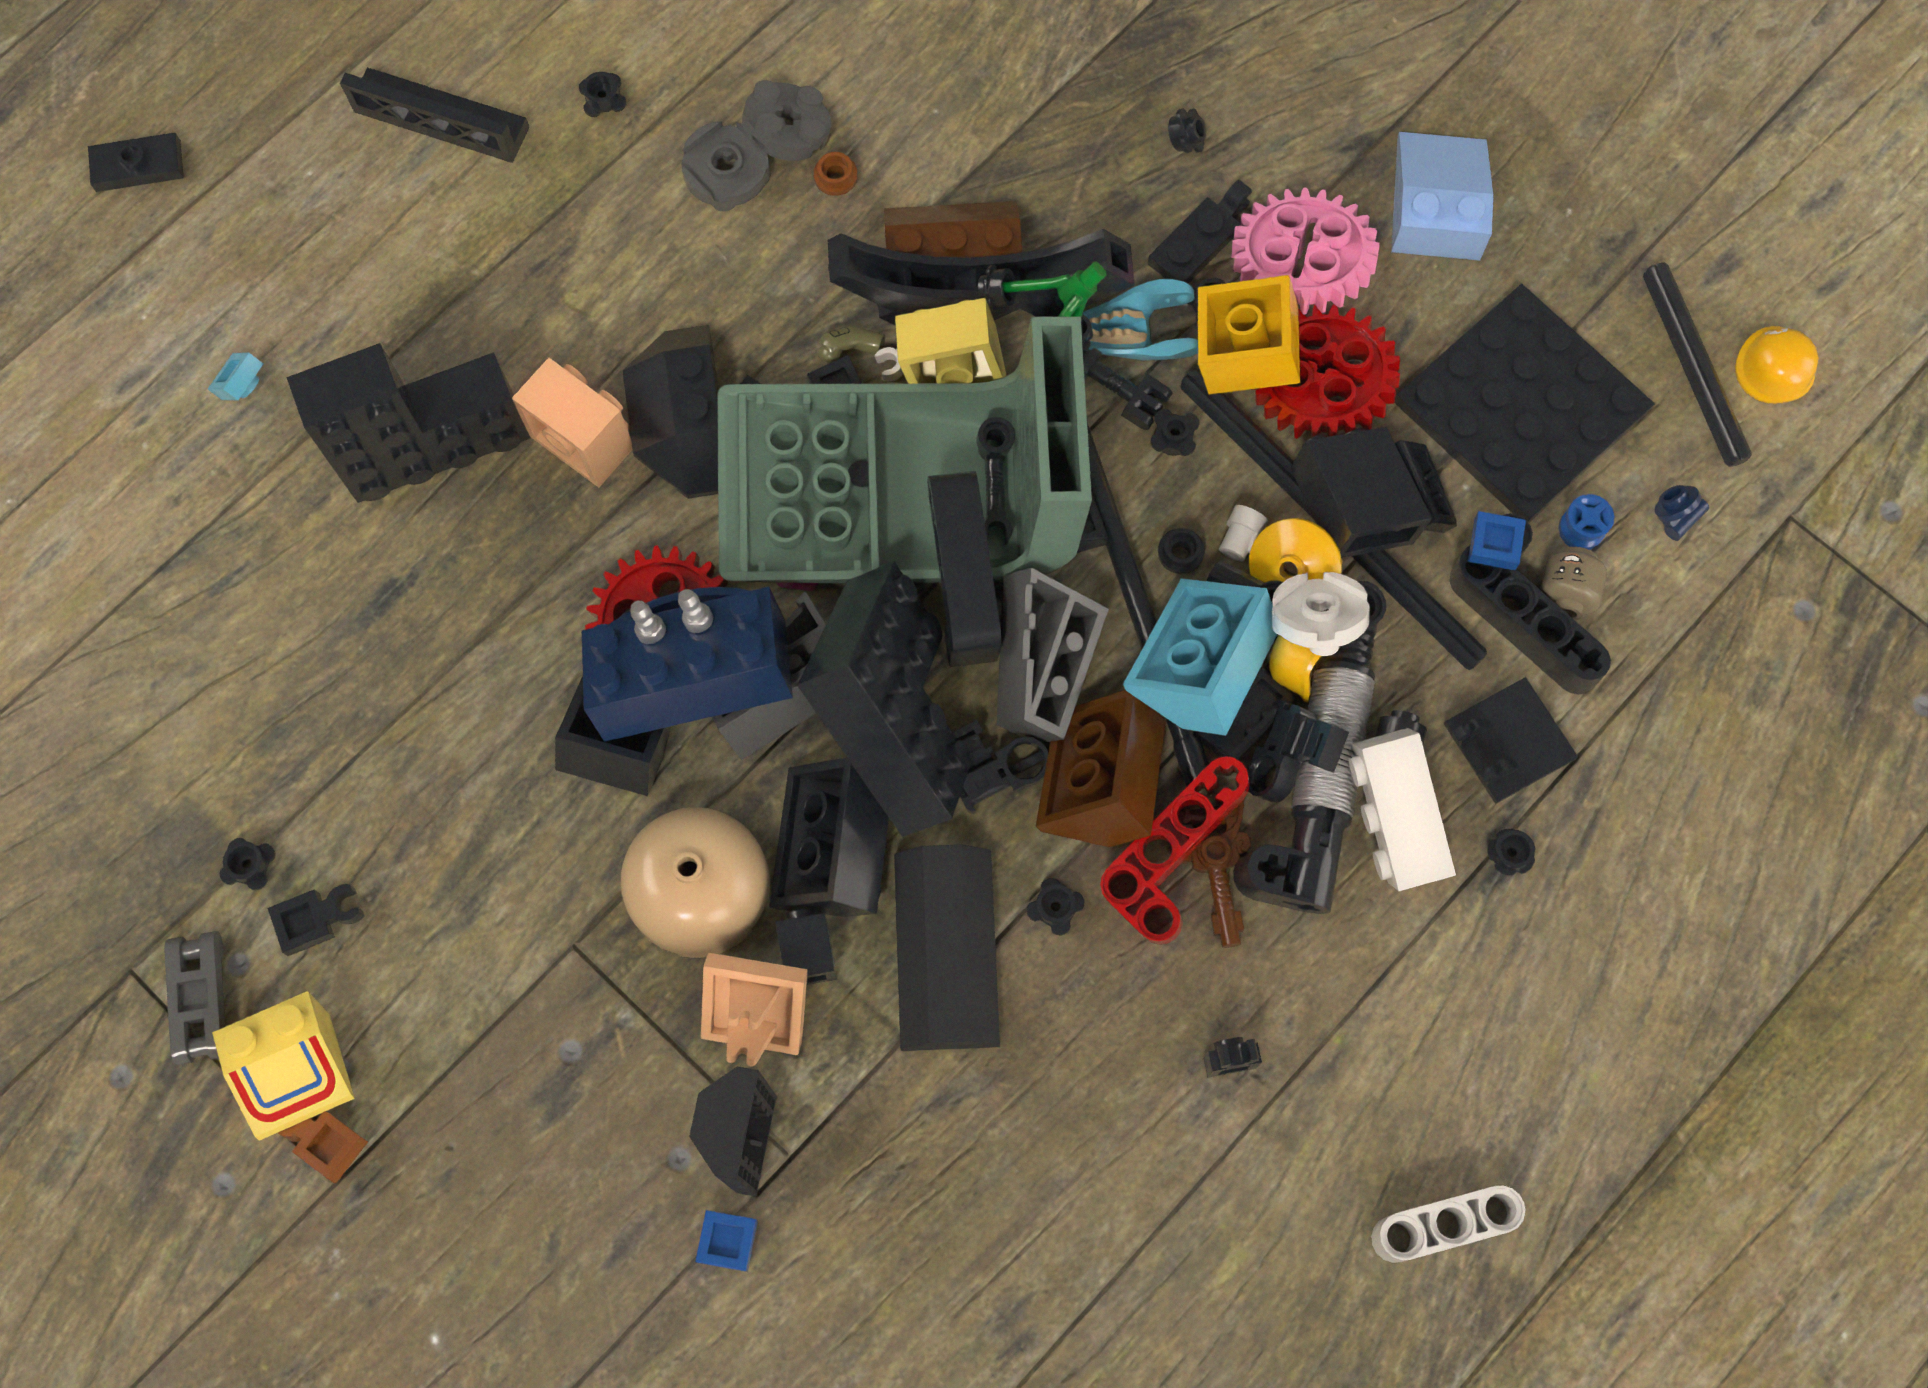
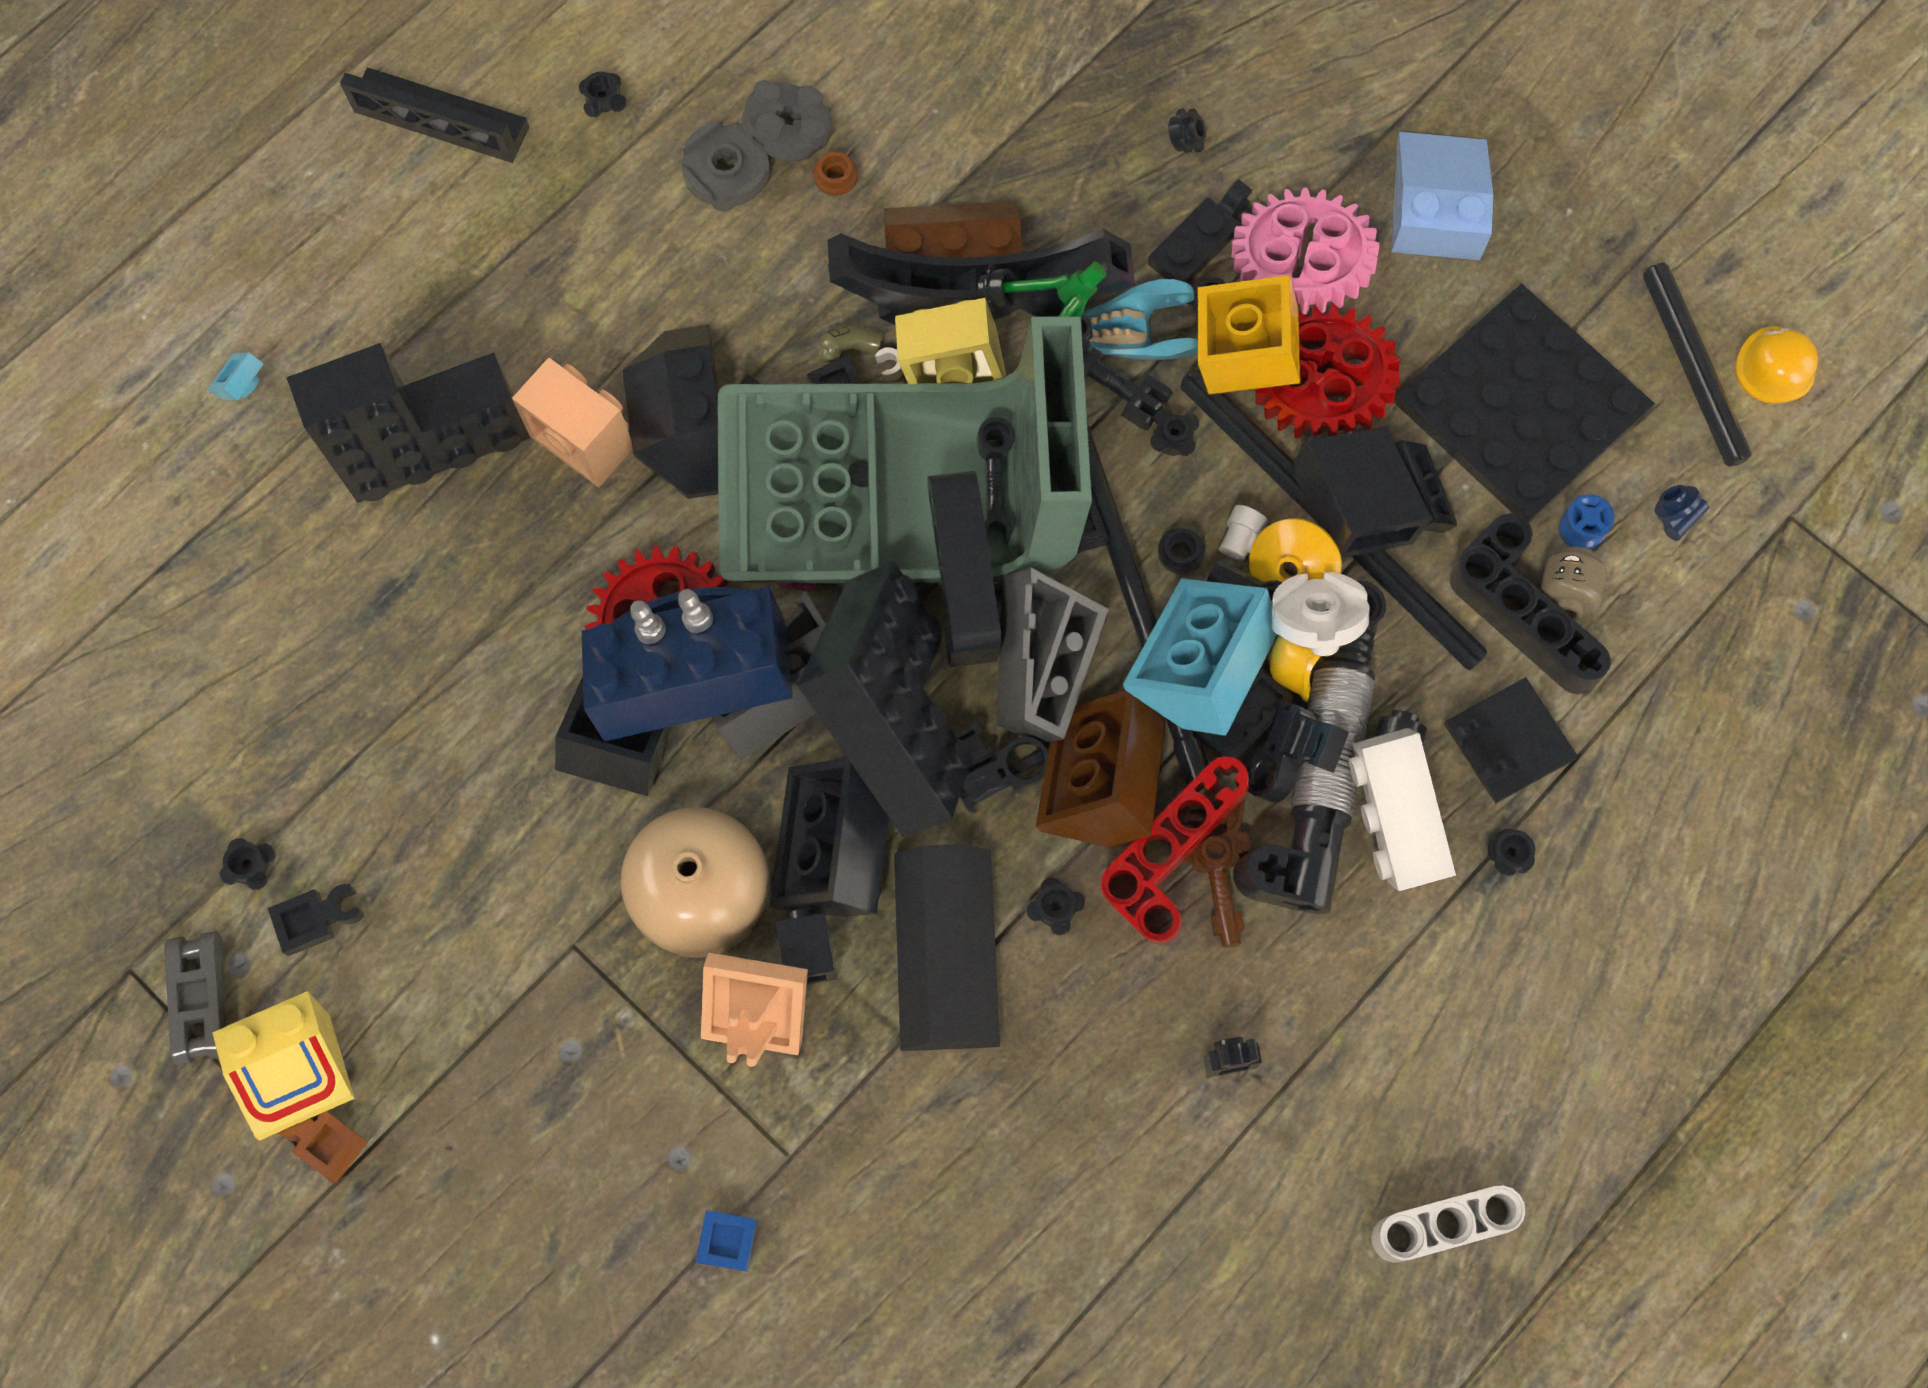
black plate [88,133,184,192] -> none
black piece [689,1066,777,1197] -> none
blue plate [1468,511,1526,570] -> none

